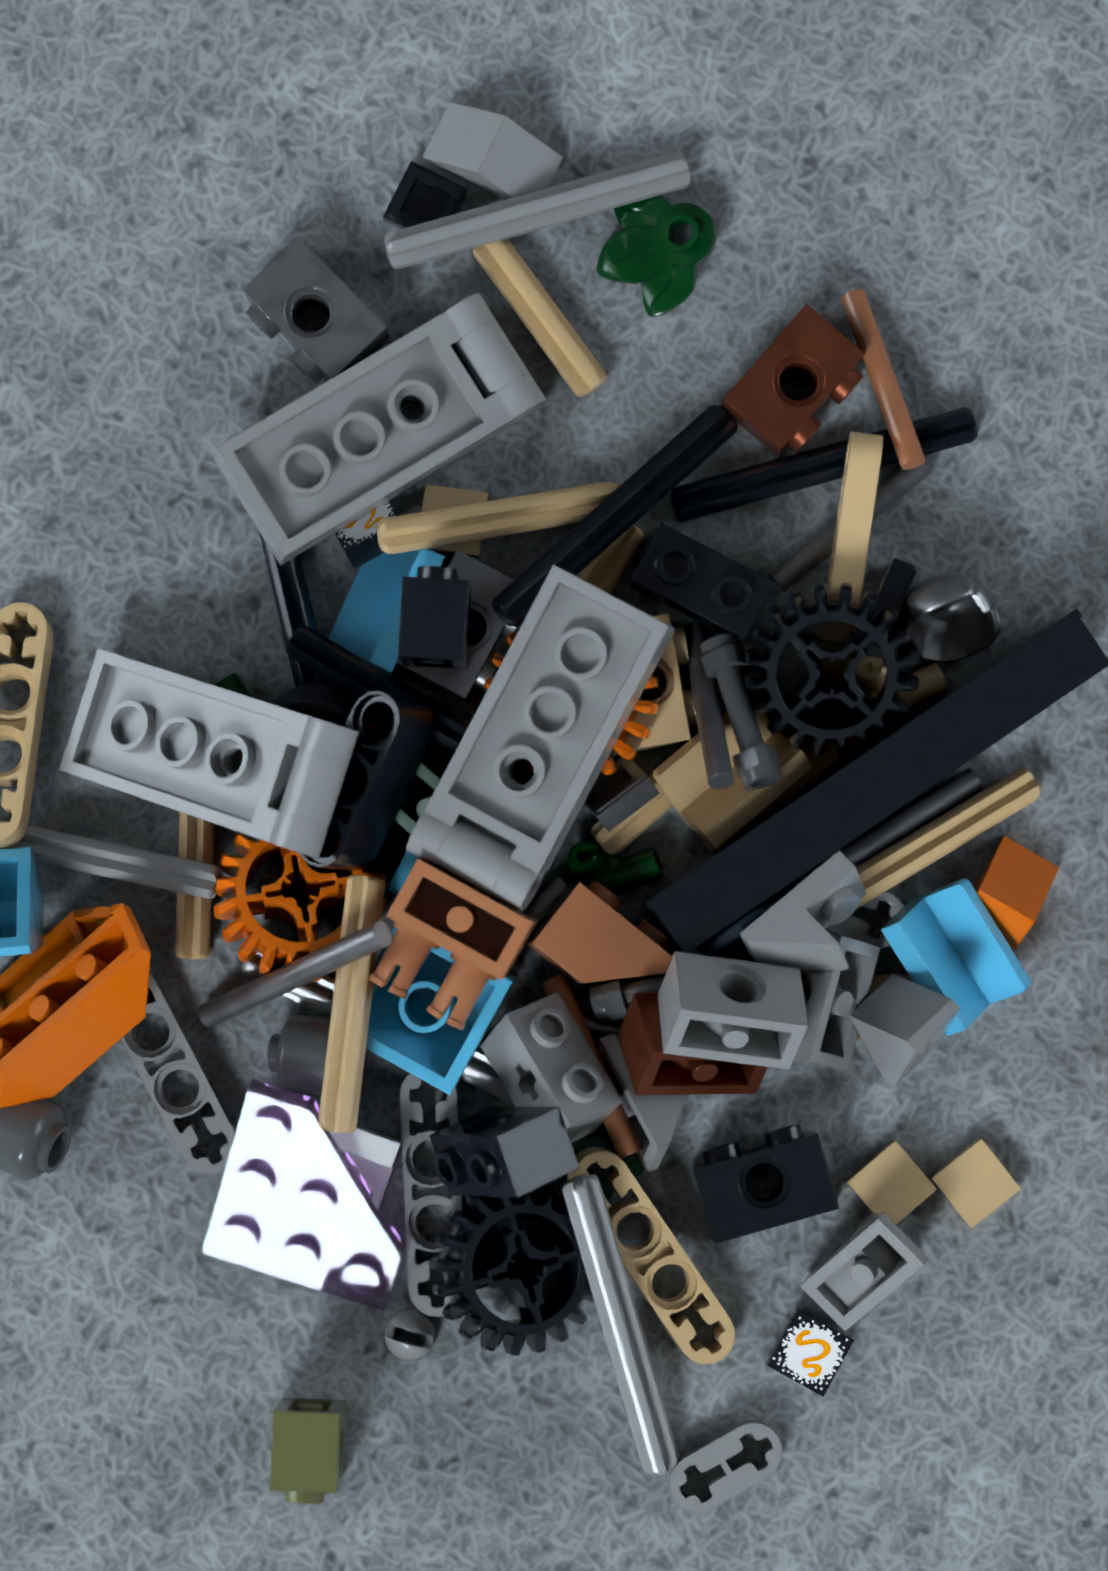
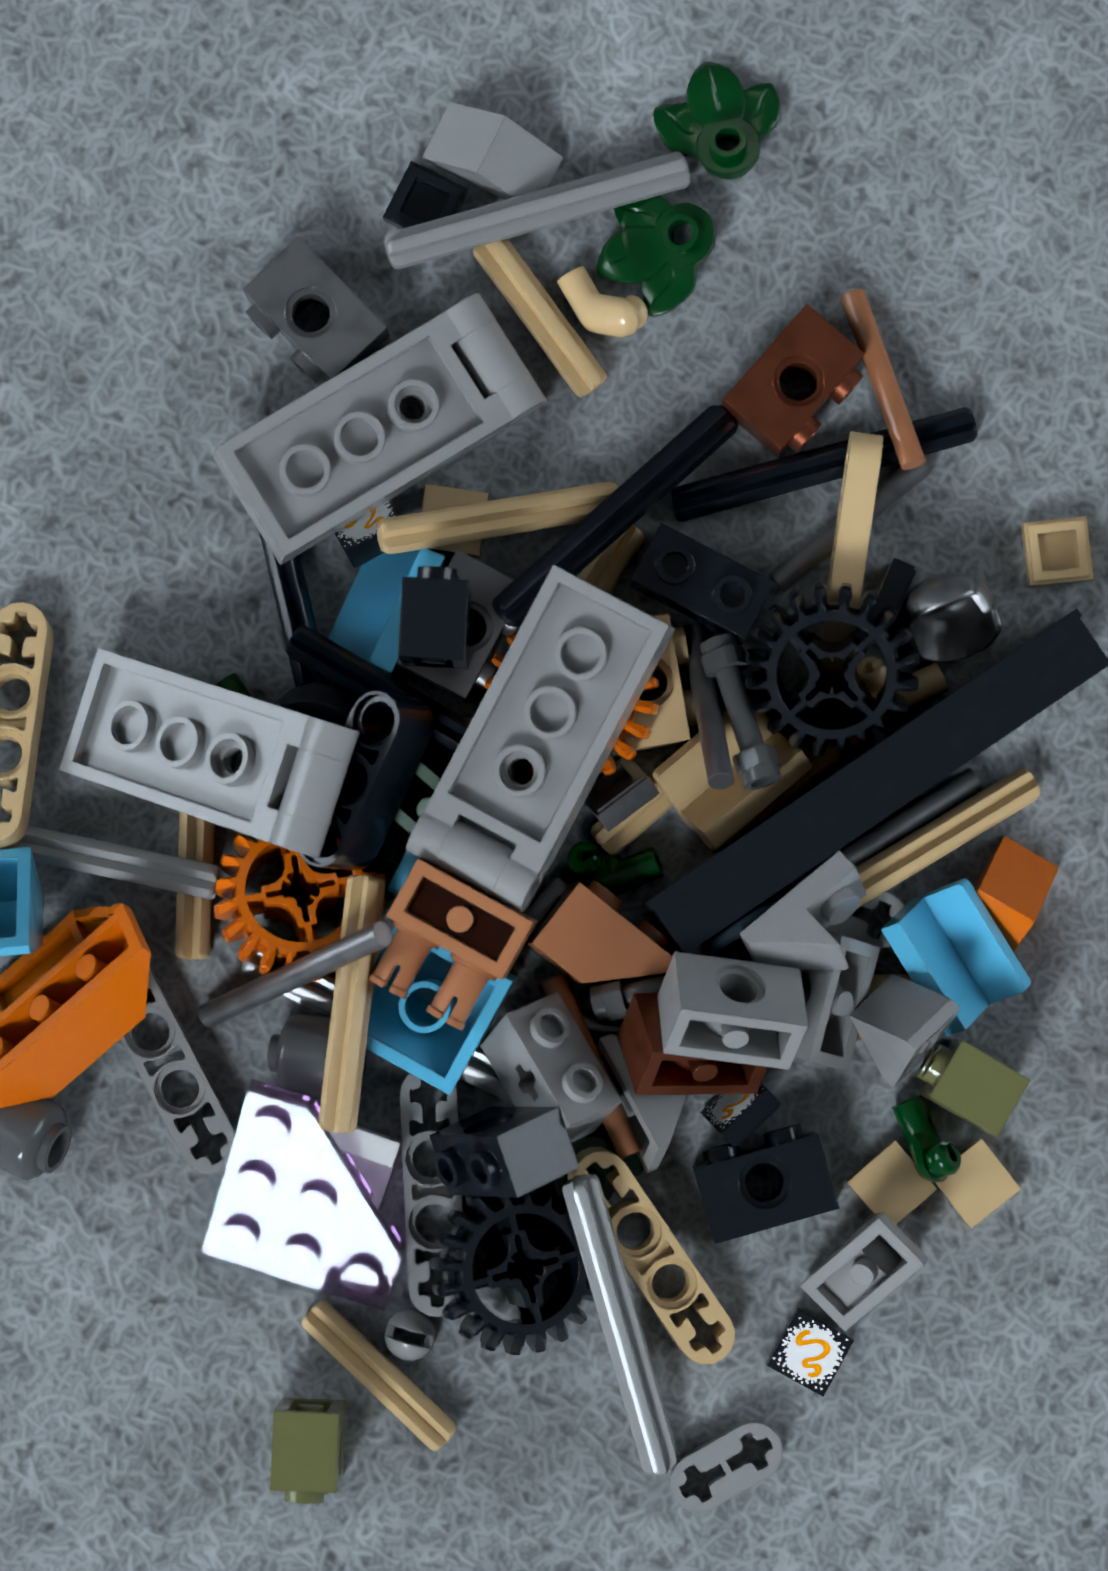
none -> tan axle [301,1300,457,1451]
none -> tan arm [557,266,648,338]
none -> dark green plate [653,61,780,179]
none -> black tile [700,1083,781,1148]
none -> dark green arm [892,1095,961,1182]
none -> olive brick [916,1038,1031,1137]
none -> tan tile [1021,516,1094,588]

